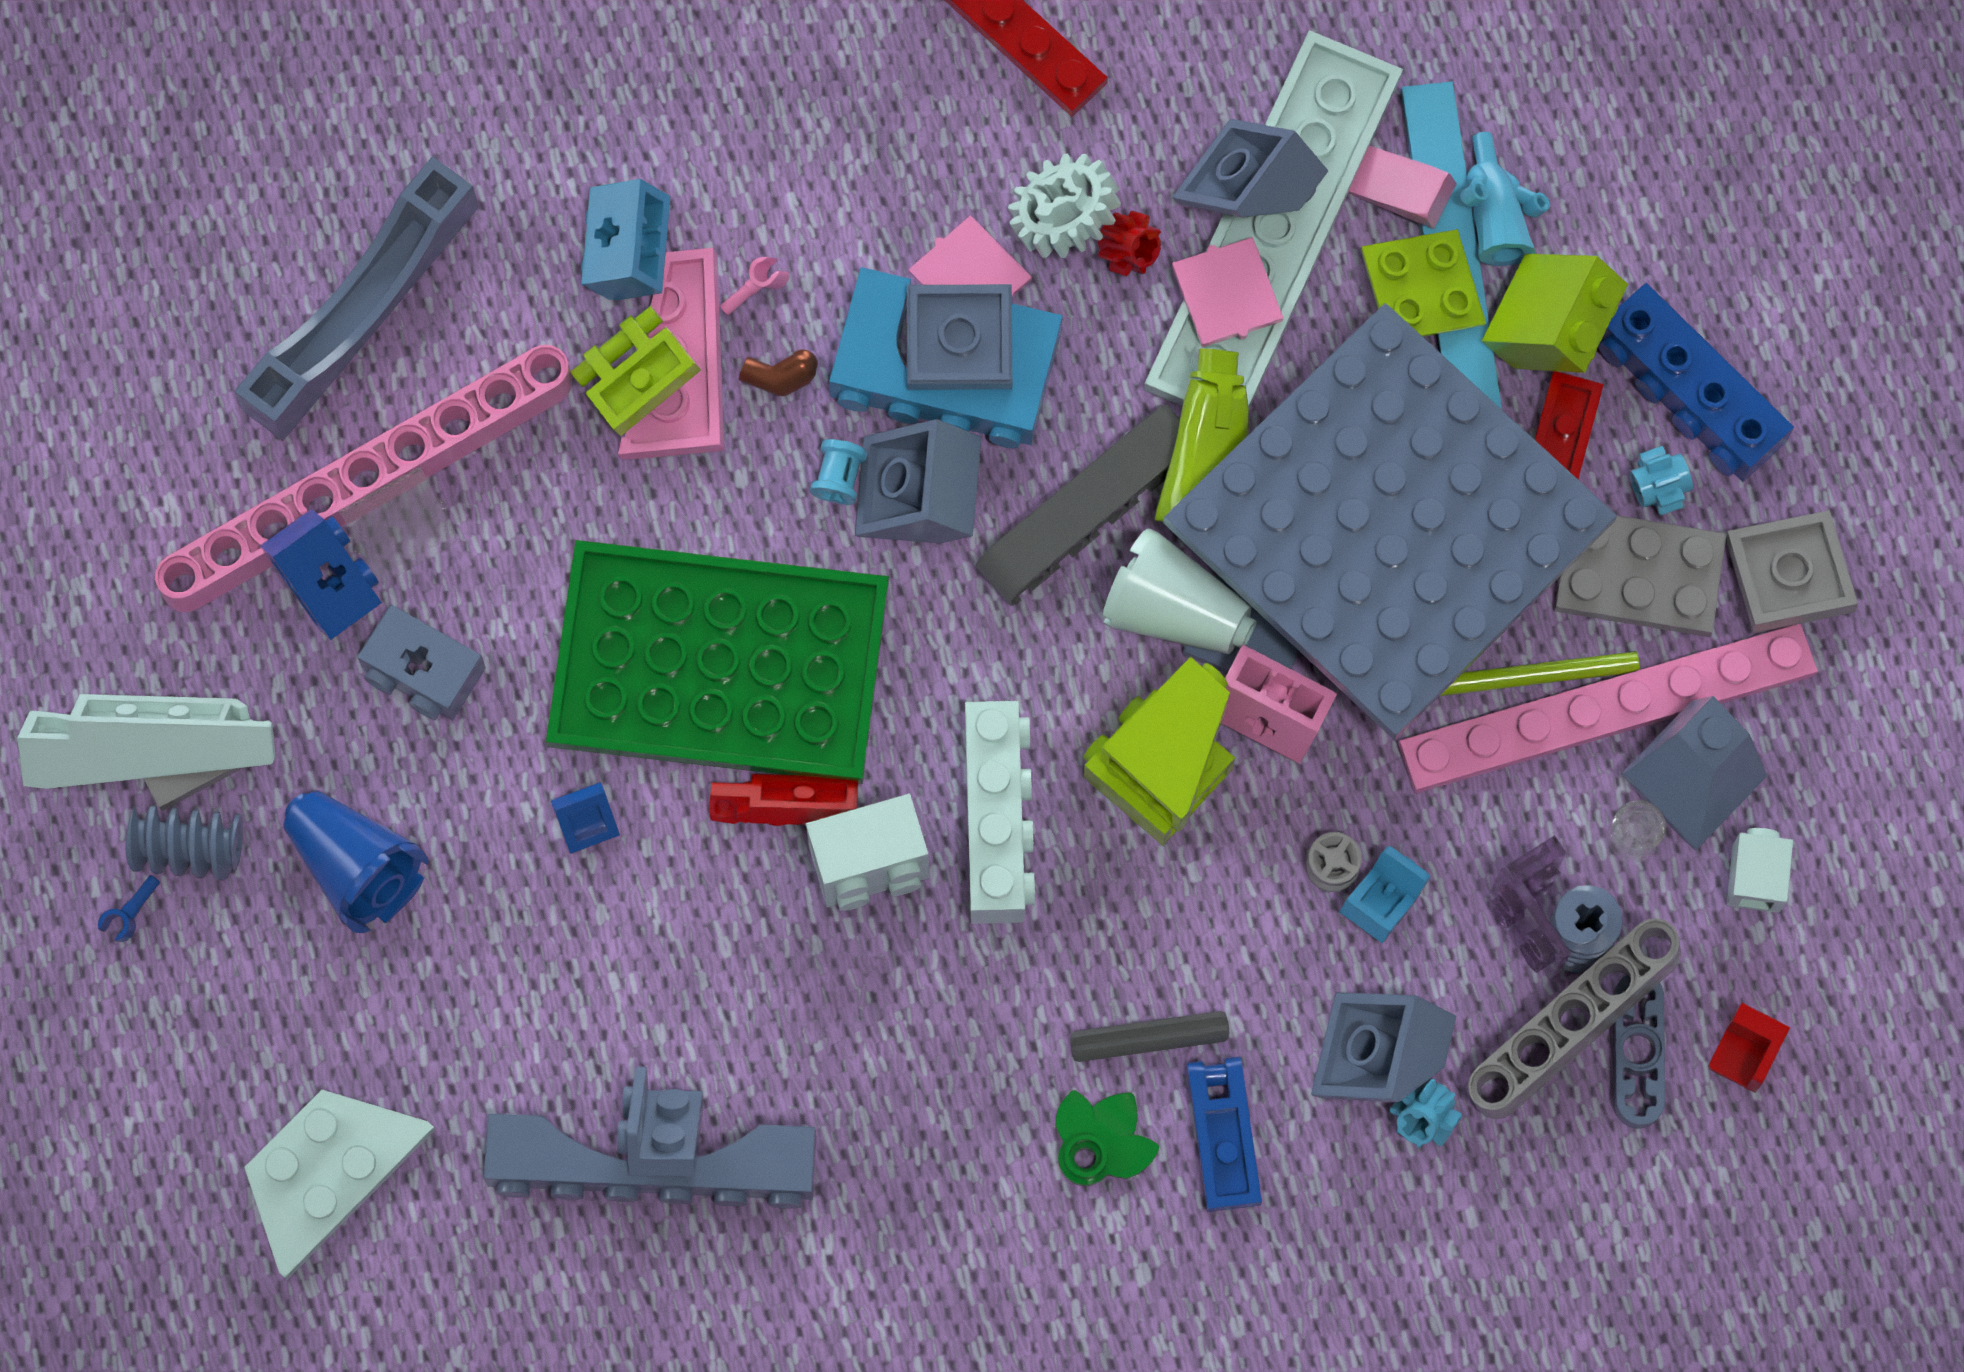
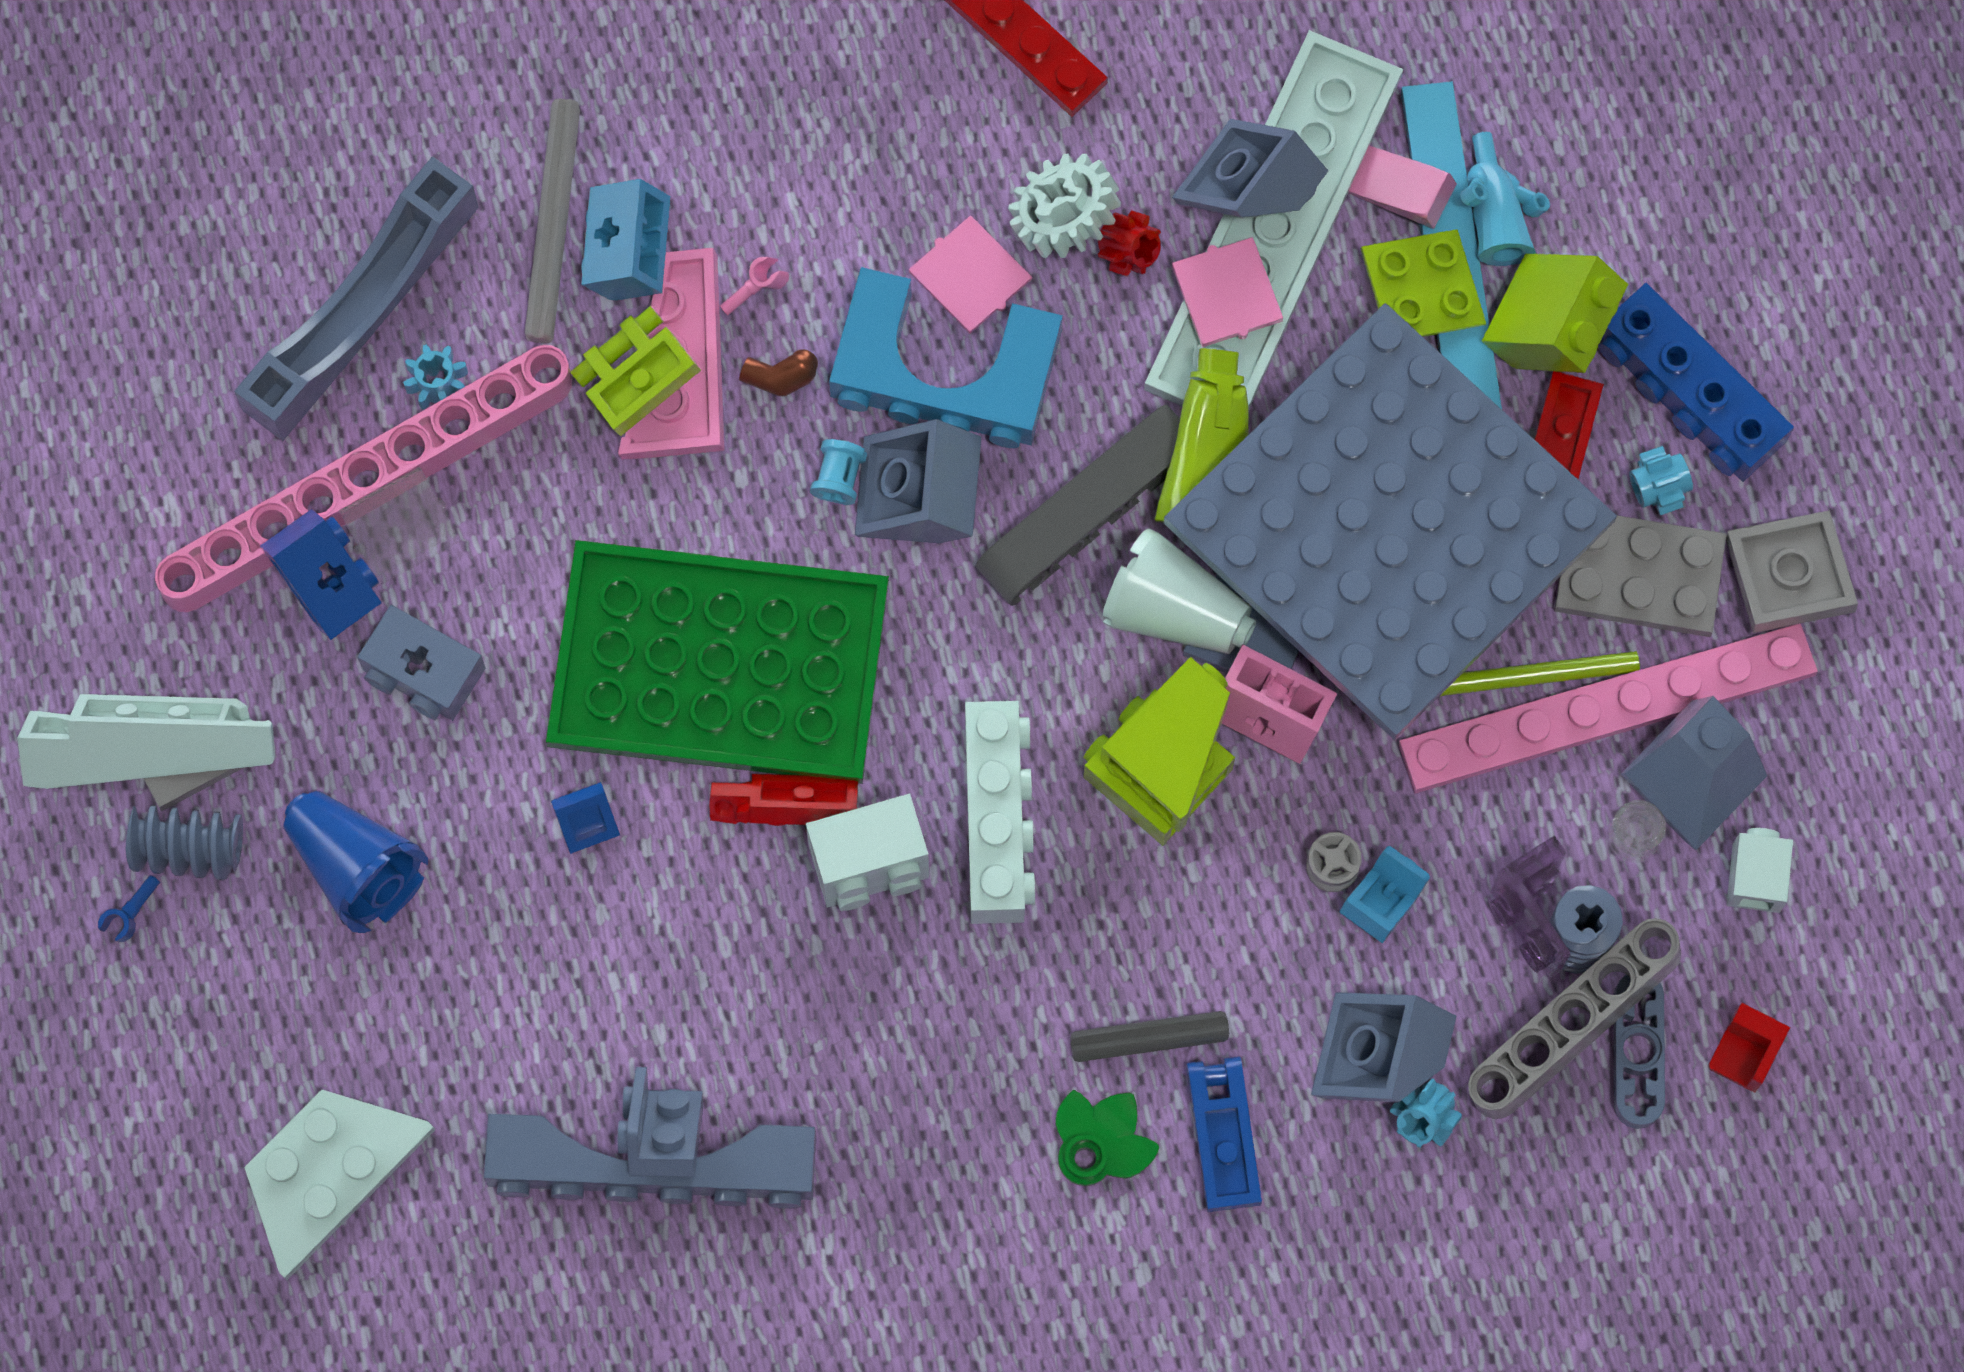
sand blue tile [907,284,1013,390] -> none
none -> medium azure gear [403,344,468,410]
none -> light grey axle [525,98,580,343]

